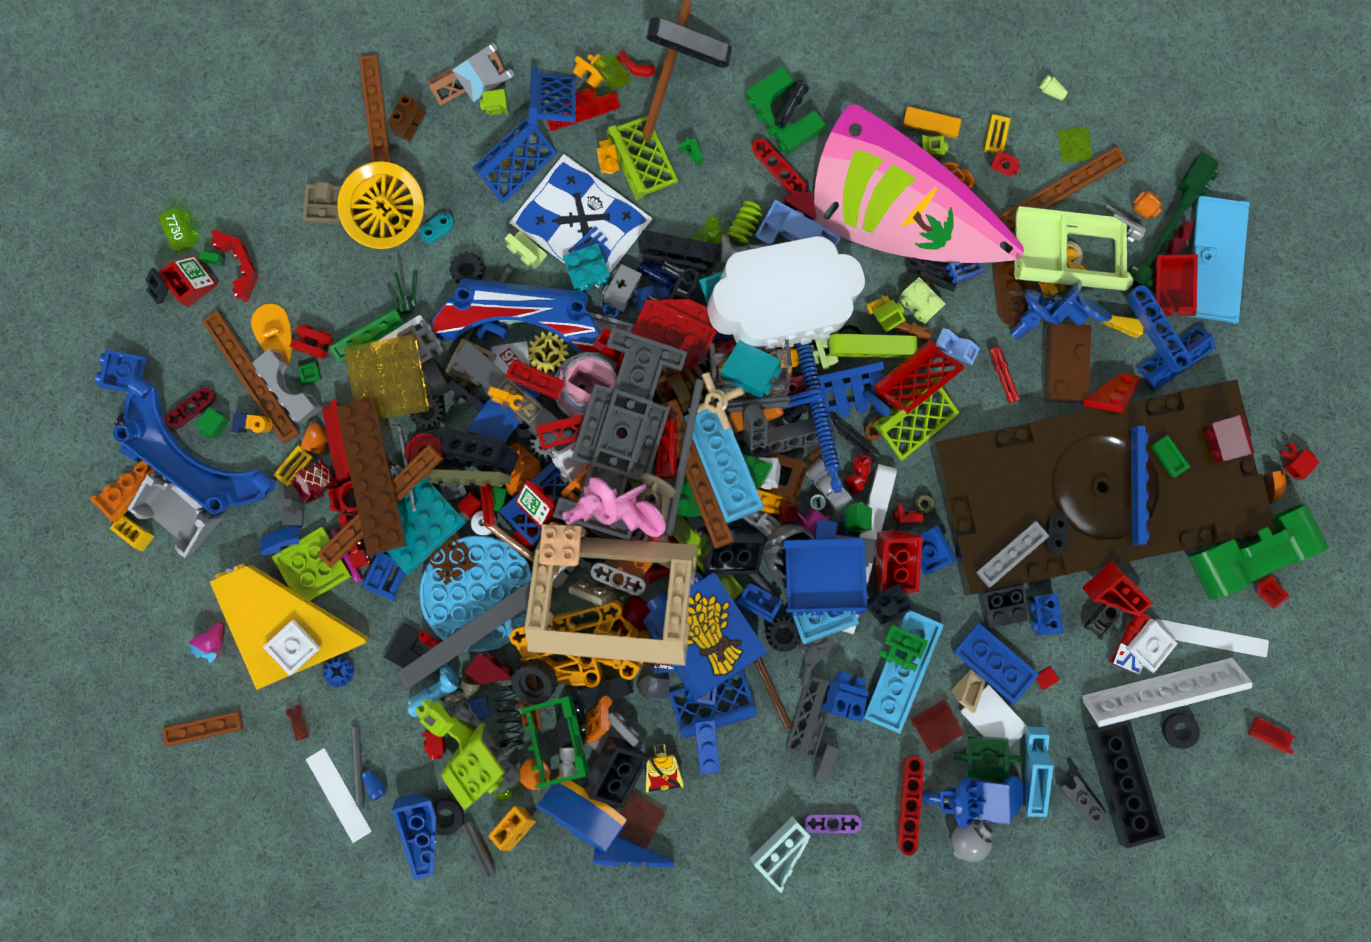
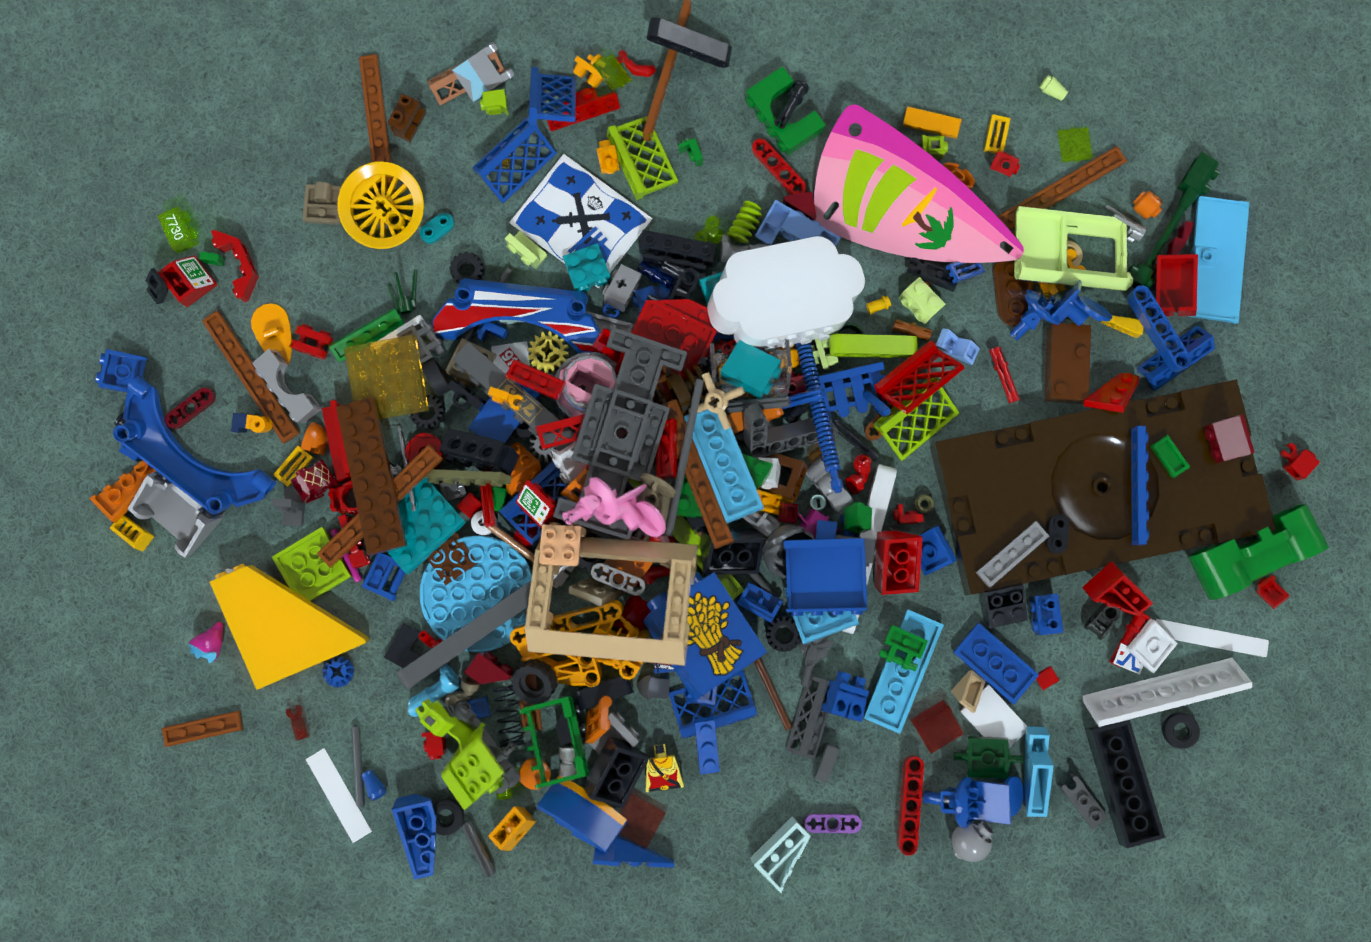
green brick [196,407,231,439] -> none
blue slope [260,525,299,555] -> none
white plate [263,620,321,676] -> none
green tile [297,361,322,385] -> none
black plate [867,584,916,625] -> none
lime window [871,299,906,332] -> none
red panel [1247,717,1294,755] -> none
orange brick [1265,471,1287,504] -> none

